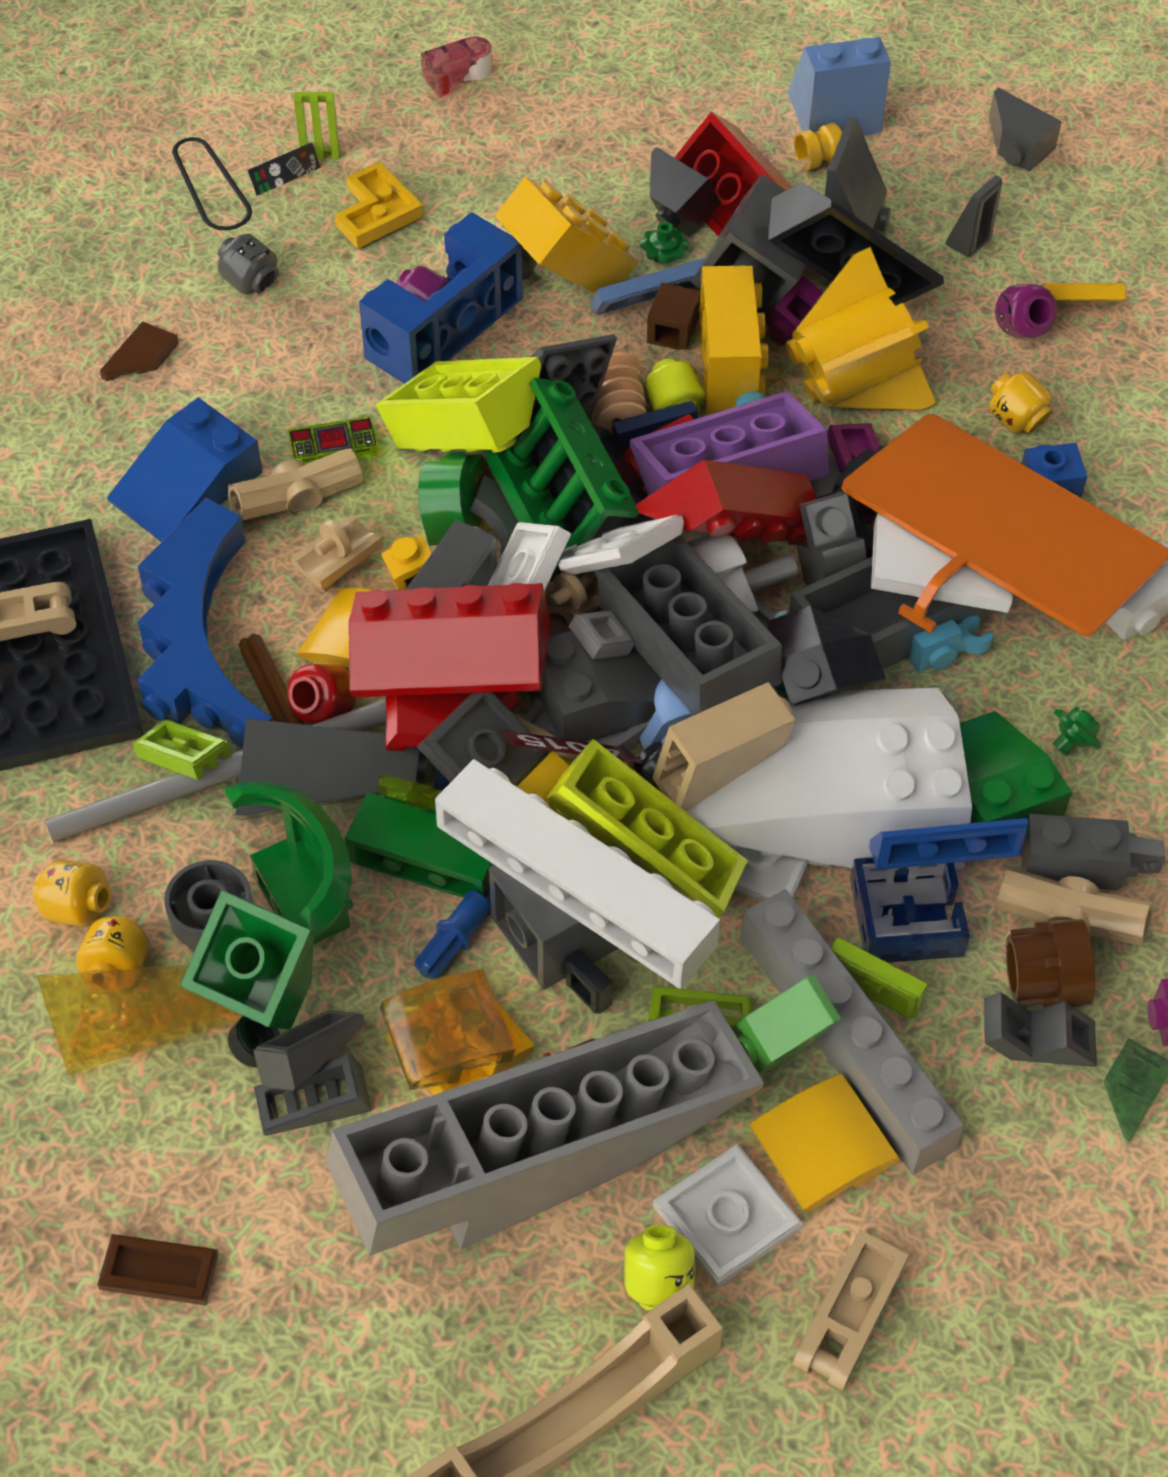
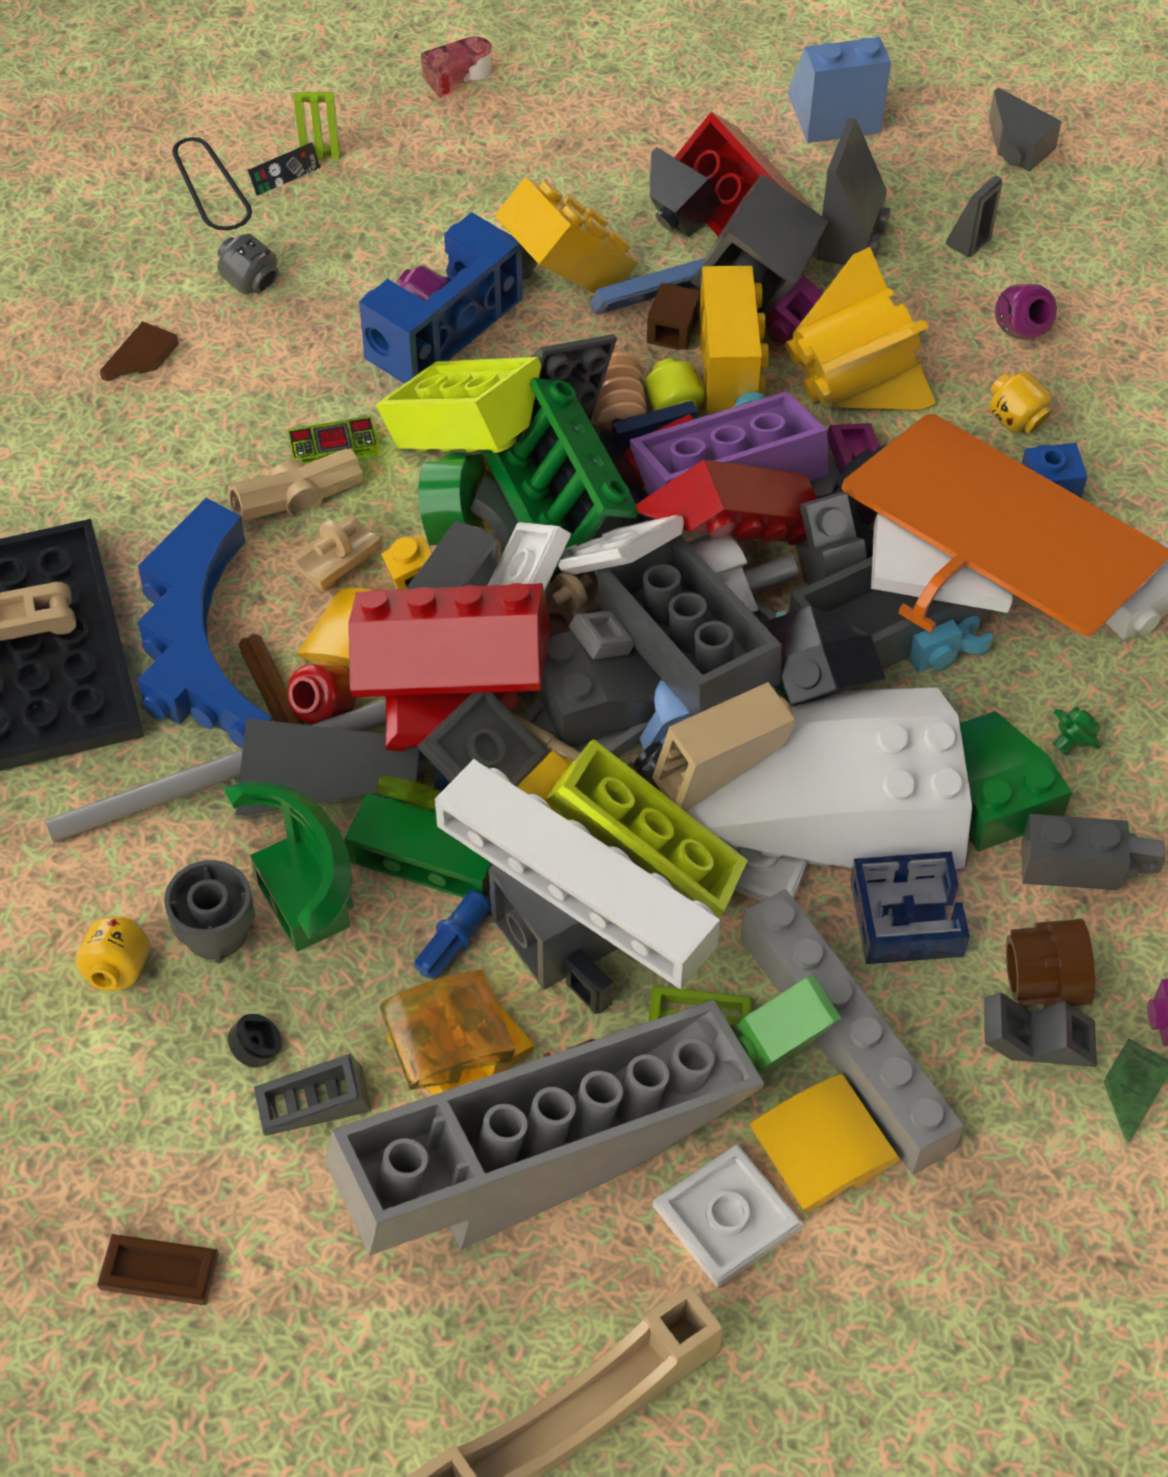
yellow head [33,859,111,927] -> none
clear yellow wing [37,964,243,1075] -> none
blue slope [107,397,263,542] -> none
lime tile [132,719,232,780] -> none
green slope [180,890,314,1030] -> none
dark grey slope [253,1010,365,1091] -> none
yellow plate [335,161,424,249] -> none
dark red sticker [498,729,644,764] -> none
neon yellow head [624,1224,695,1311] -> none
green plant [640,222,689,264] -> none
black slope [768,182,944,306] -> none
tan plate [792,1230,909,1392] -> none
yellow wheel [794,122,842,171] -> none
lime tile [831,937,928,1020] -> none
blue slope [869,818,1029,870] -> none
tan piece [995,866,1152,946] -> none
yellow tile [1042,283,1126,302] -> none

